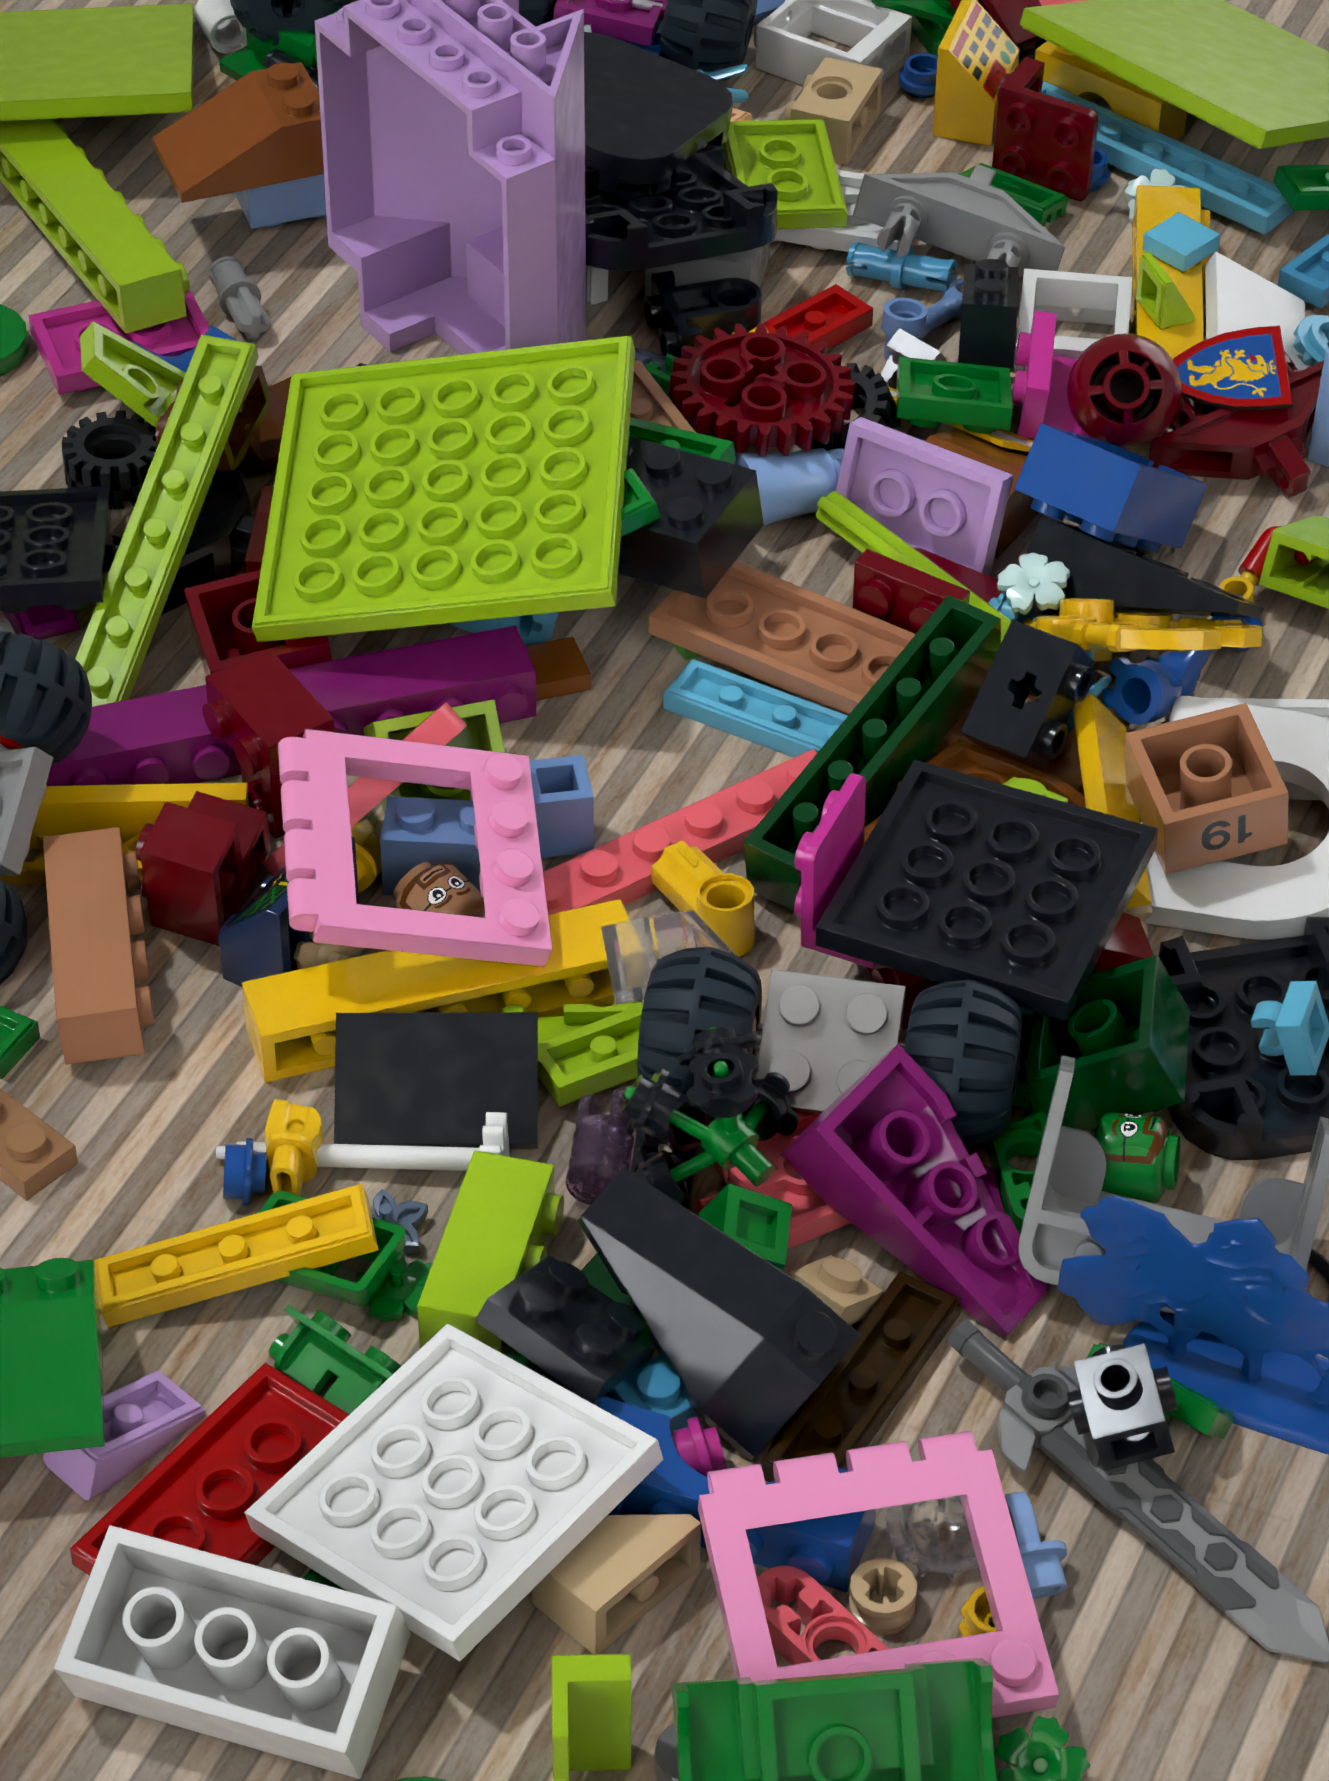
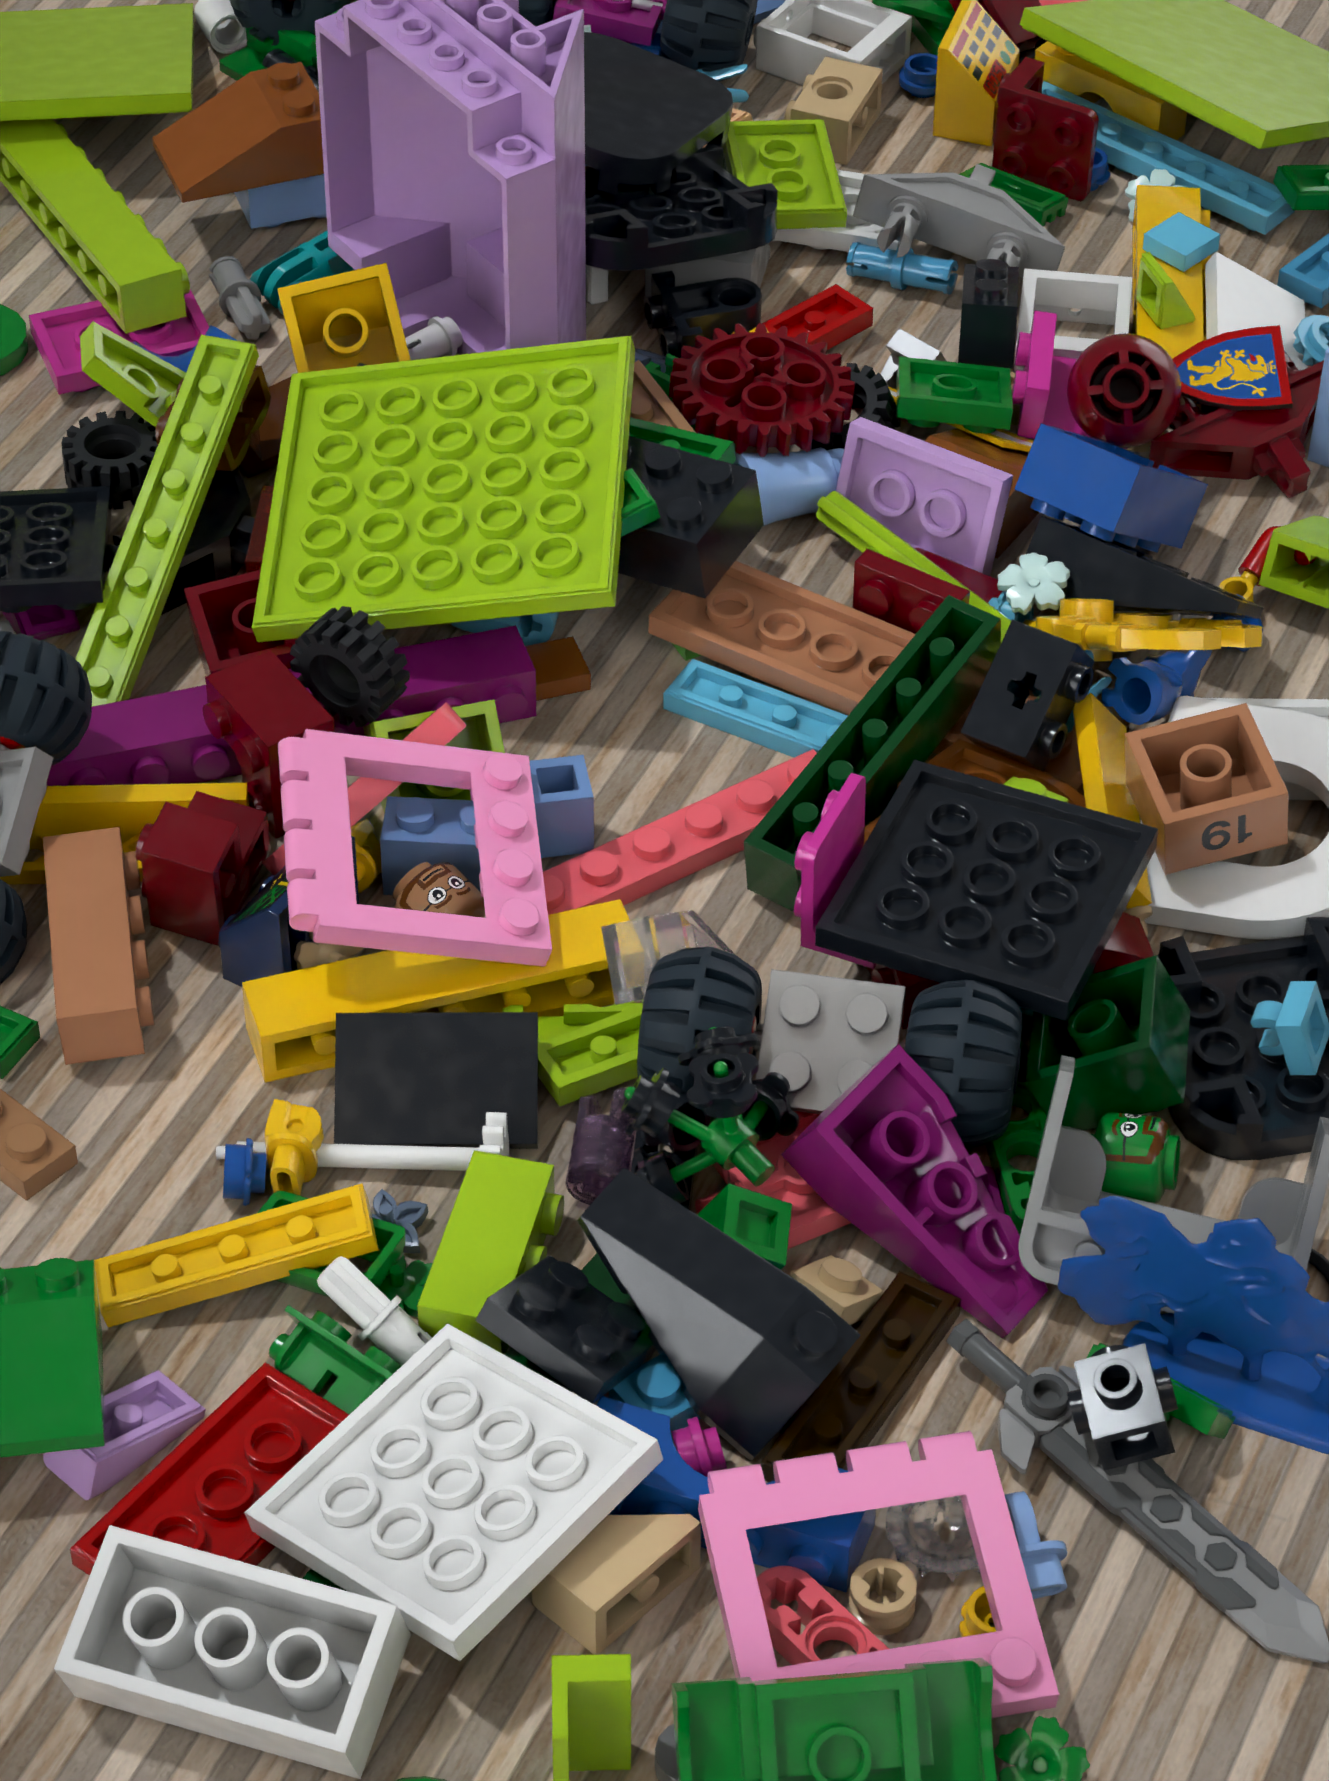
yellow piece [651,840,755,957] -> none
medium blue brick [882,279,963,360] -> none
none -> teal arm [250,230,354,314]
none -> yellow slope [277,263,410,373]
none -> black tyre [290,606,410,727]
none -> white axle [317,1256,432,1366]
none -> white pin [405,316,463,360]

